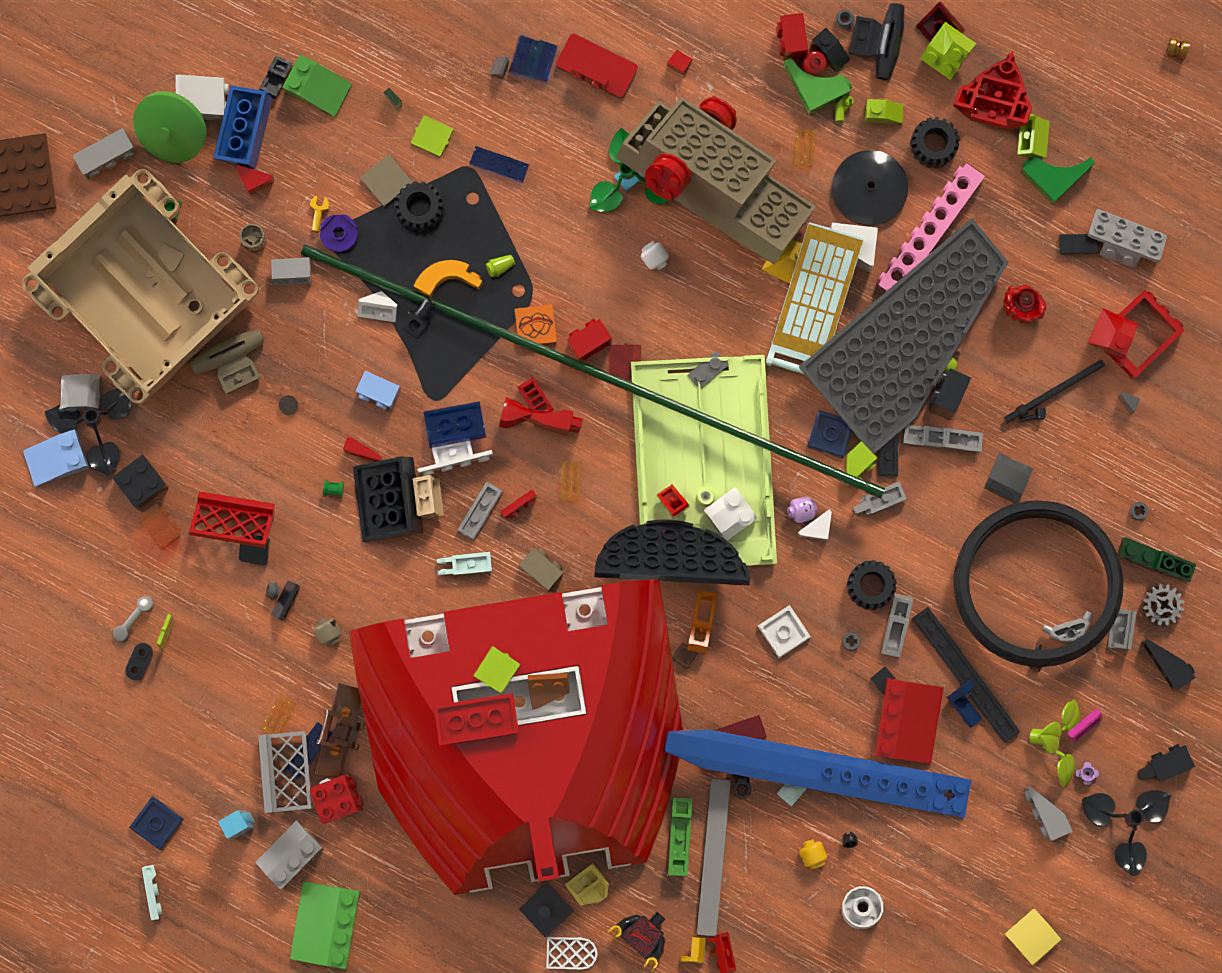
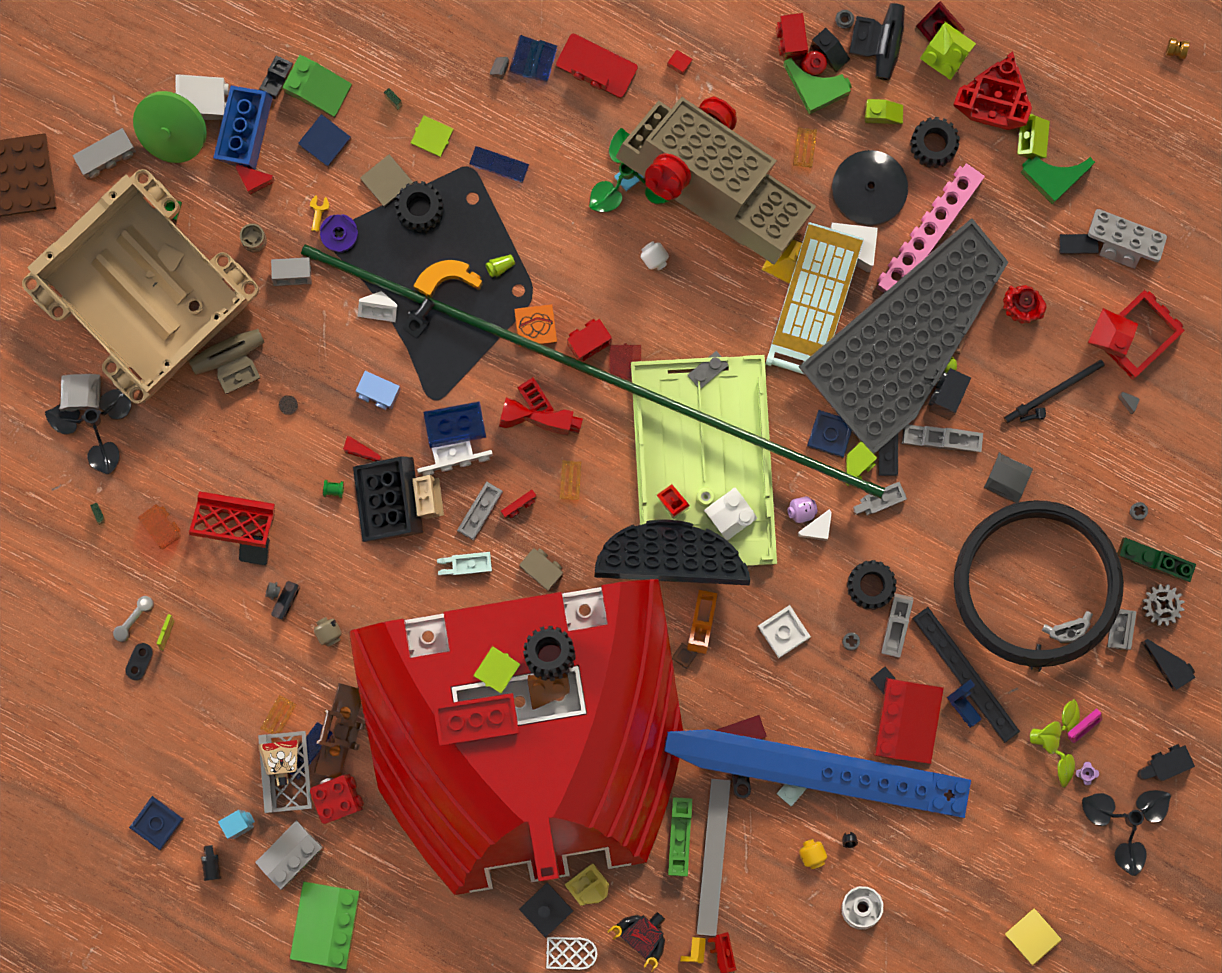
light blue slope [23,430,90,487] -> none
black brick [112,454,168,510] -> none
light aqua hinge [142,865,162,921] -> none
lime arm [835,96,854,122] -> none
light grey slope [1024,786,1073,841] -> none
none -> clear green tile [90,503,105,525]
none -> black hinge [201,845,221,881]
none -> torso [259,740,298,786]
none -> dark blue tile [298,114,351,167]
none -> black tyre [523,626,576,681]

